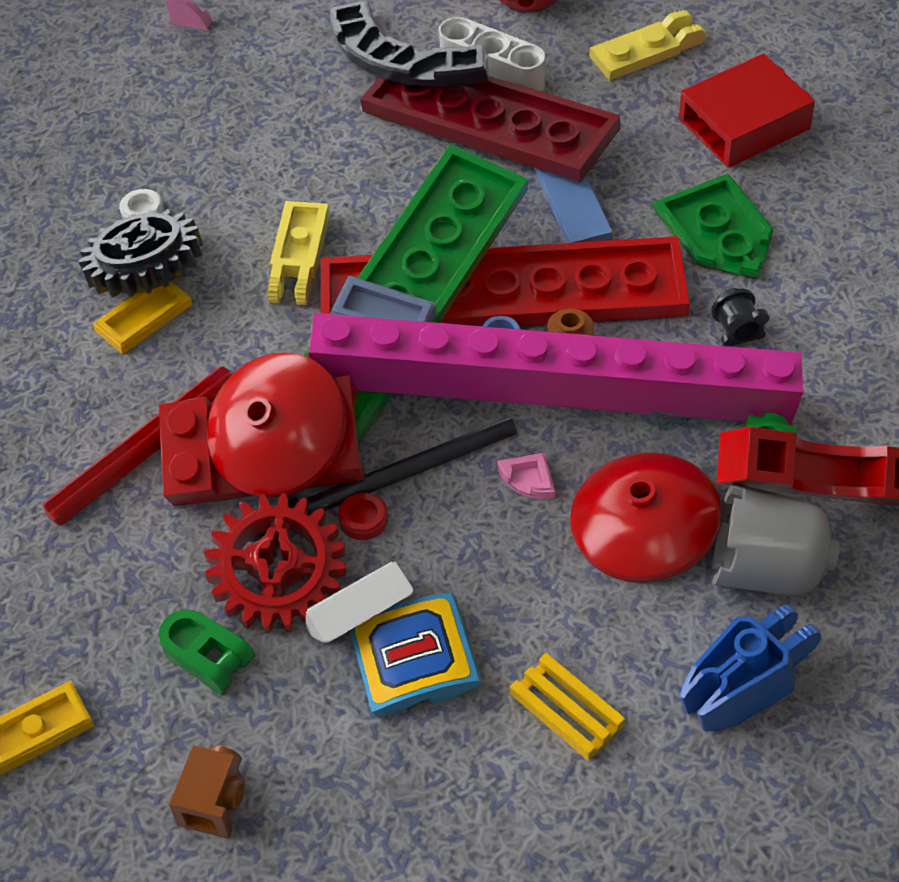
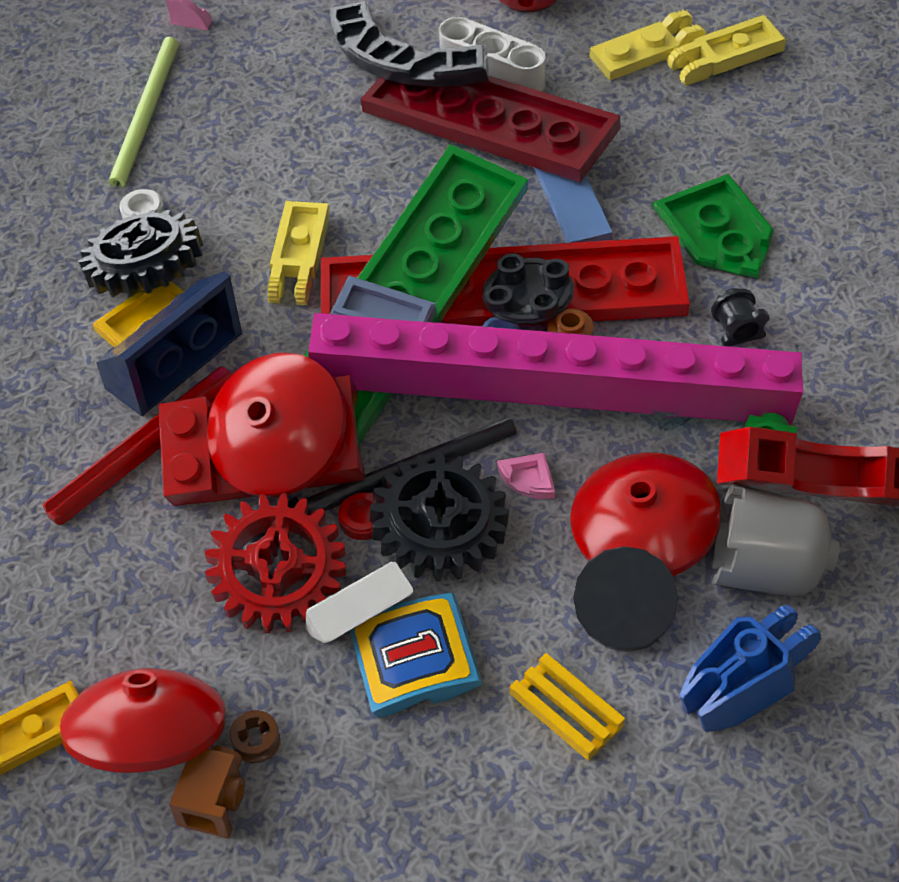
green plate [158,609,255,695] -> none
red brick [679,53,815,168] -> none
none -> red dish [60,668,226,773]
none -> dark blue slope [96,271,242,417]
none -> yellowish green piece [108,37,179,187]
none -> reddish brown bush [230,710,280,764]
none -> black gear [370,452,509,582]
none -> black dish [482,253,574,324]
none -> black tile [573,546,678,652]
none -> light yellow hinge [667,15,786,86]

